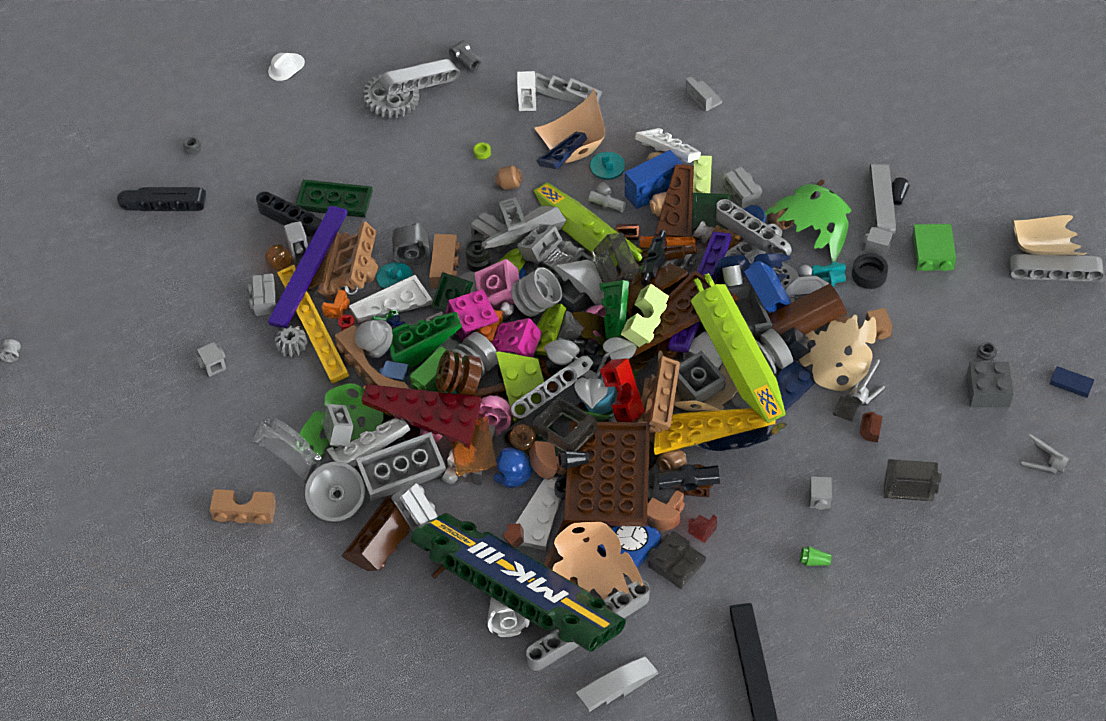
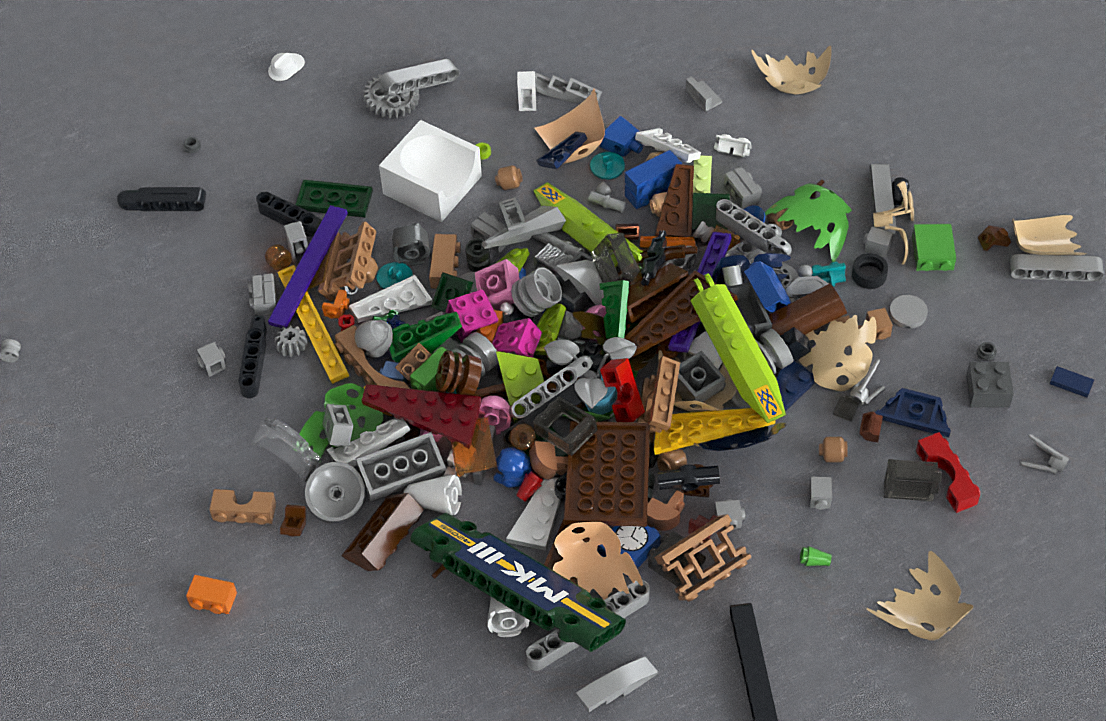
brick [391,483,438,531] -> none
flat silver piece [448,40,481,71] -> none
copper piece [503,523,524,548] -> none
light grey brick [517,223,562,263] -> none
black cone [558,449,589,469] -> none
yellowish green arch [621,284,669,347] -> none
none -> orange brick [186,575,237,614]
none -> black piece [238,315,267,398]
none -> reddish brown bracket [280,504,306,537]
none -> white piece [379,120,482,222]
none -> medium nougat hips [395,342,432,381]
none -> white cone [404,475,462,515]
none -> red cone [516,471,544,502]
none -> blue torso [600,116,644,157]
none -> medium nougat fence [654,514,751,602]
none -> white hinge [714,134,752,157]
none -> light grey brick [714,499,745,530]
none -> tan piece [751,46,831,95]
none -> medium nougat head [819,437,848,462]
none -> tan piece [866,551,973,640]
none -> tan plant [873,181,914,265]
none -> dark blue wing [876,388,951,438]
none -> light grey tile [889,295,928,328]
none -> red arch [916,432,980,513]
none -> reddish brown bracket [978,225,1012,251]

